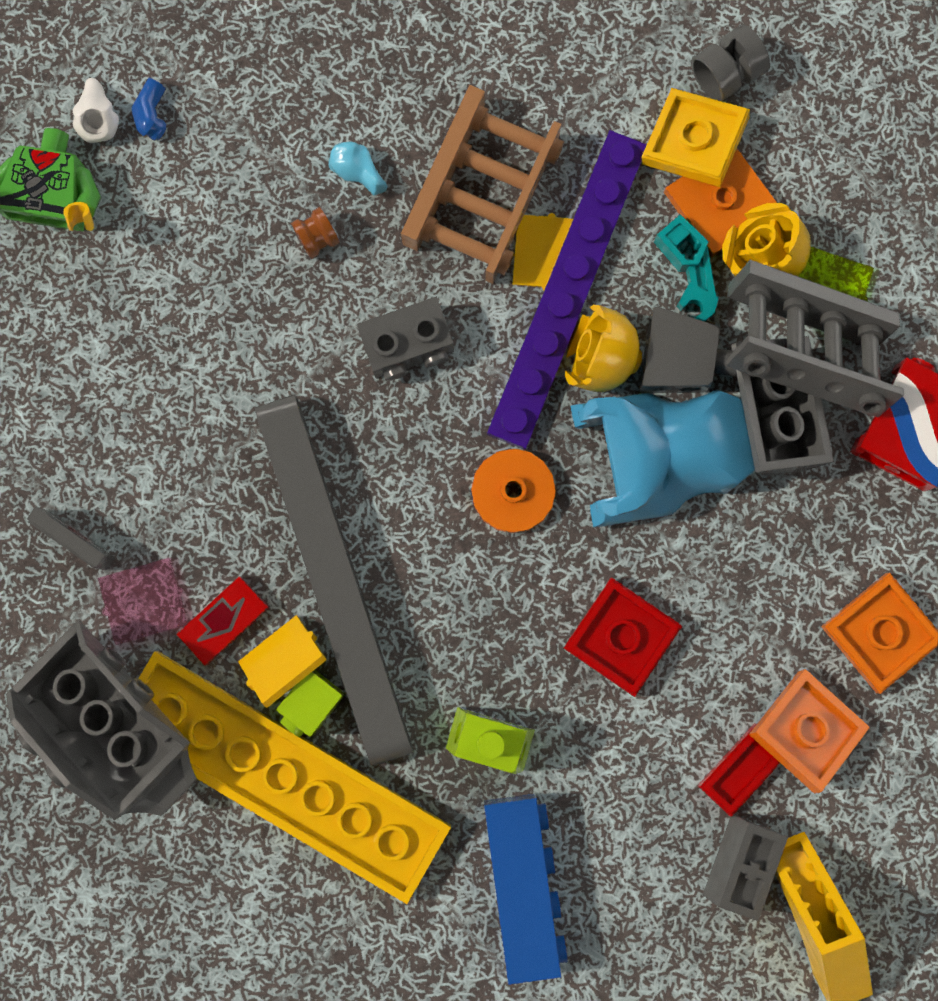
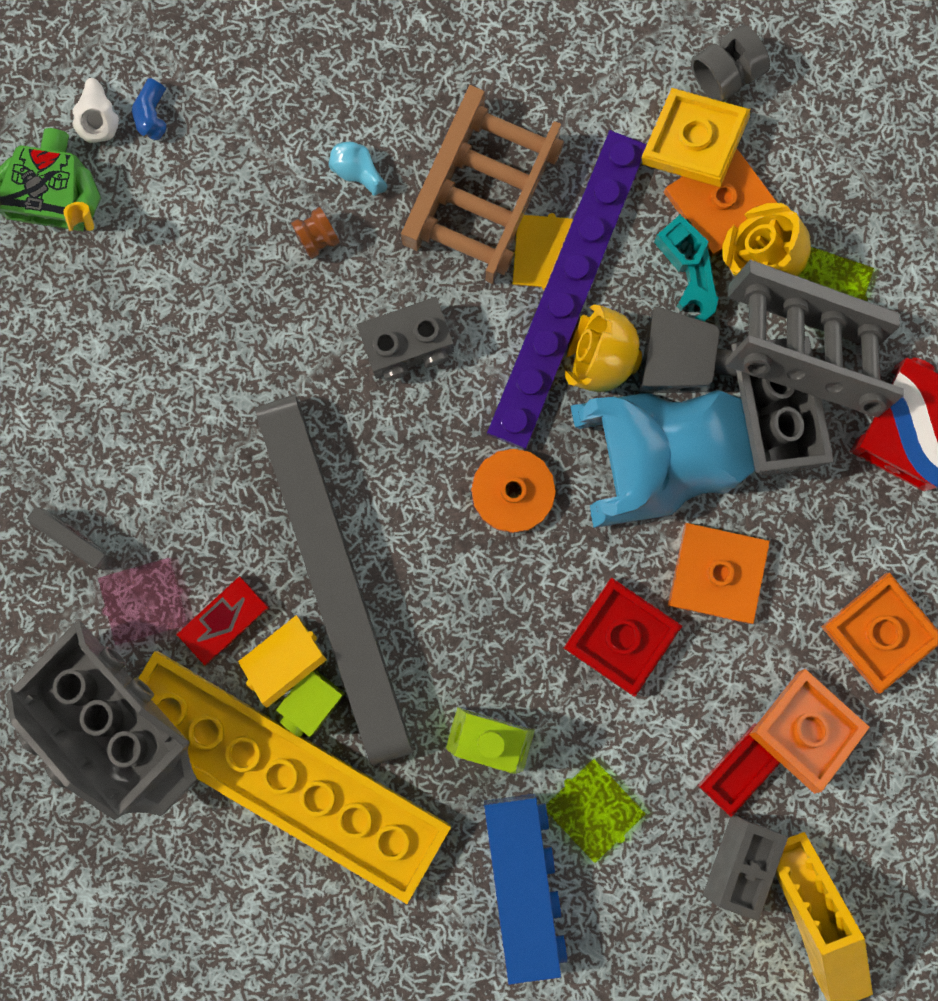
none -> clear neon green piece [546,758,646,863]
none -> orange plate [668,523,770,624]

